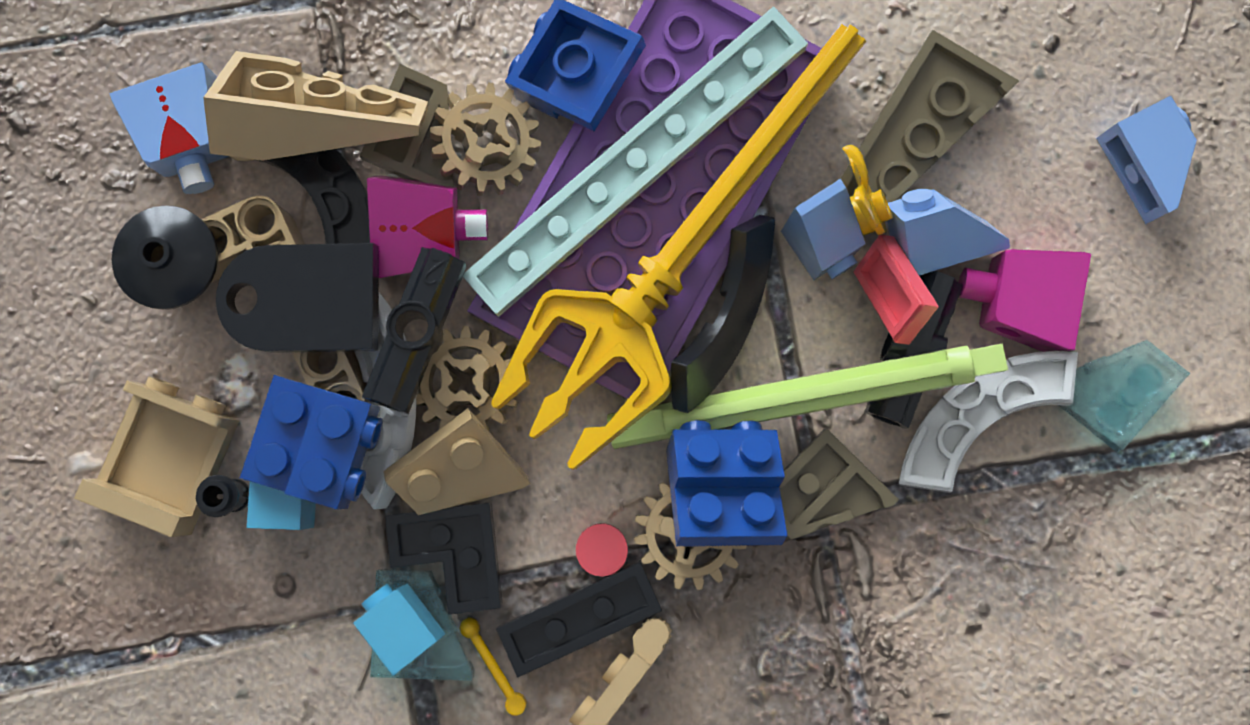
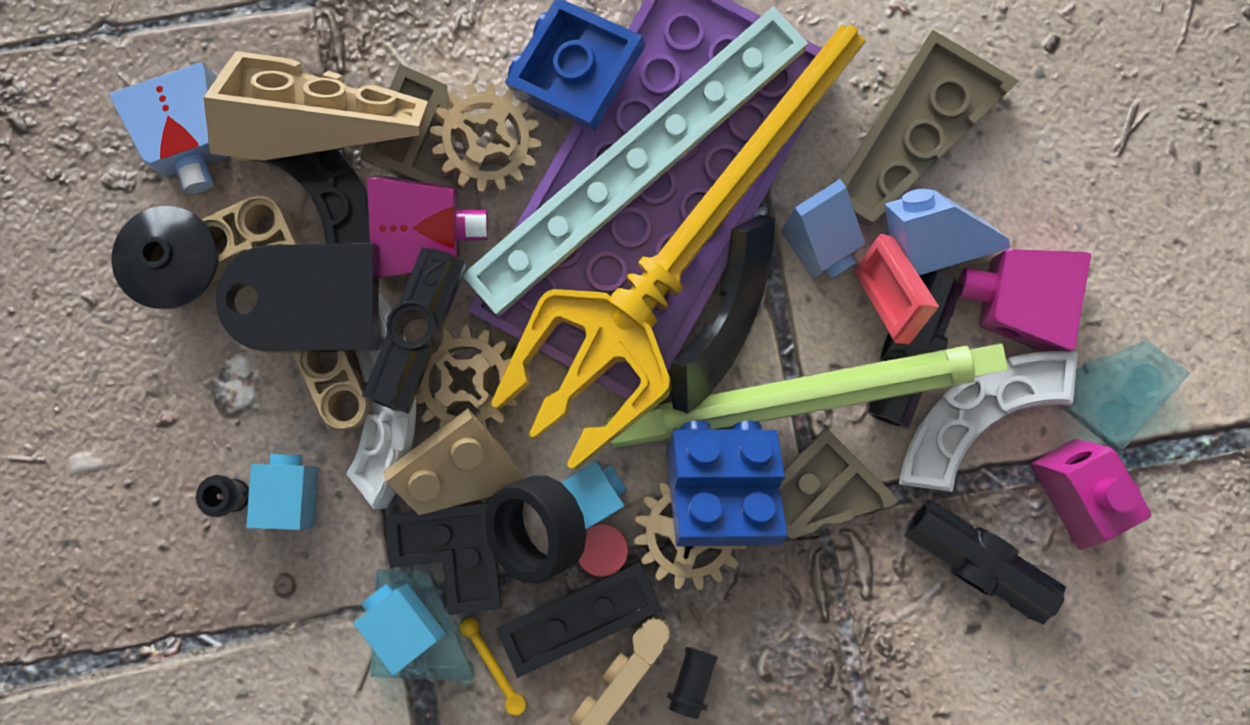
tan panel [74,376,240,537] -> none
blue plate [240,375,383,510] -> none
yellow plate [842,145,893,235] -> none
light blue slope [1096,96,1197,224] -> none
none -> black tyre [485,476,587,584]
none -> medium azure brick [561,461,628,530]
none -> black pin [667,647,718,719]
none -> black piece [904,500,1066,625]
none -> dark pink torso [1029,439,1151,550]

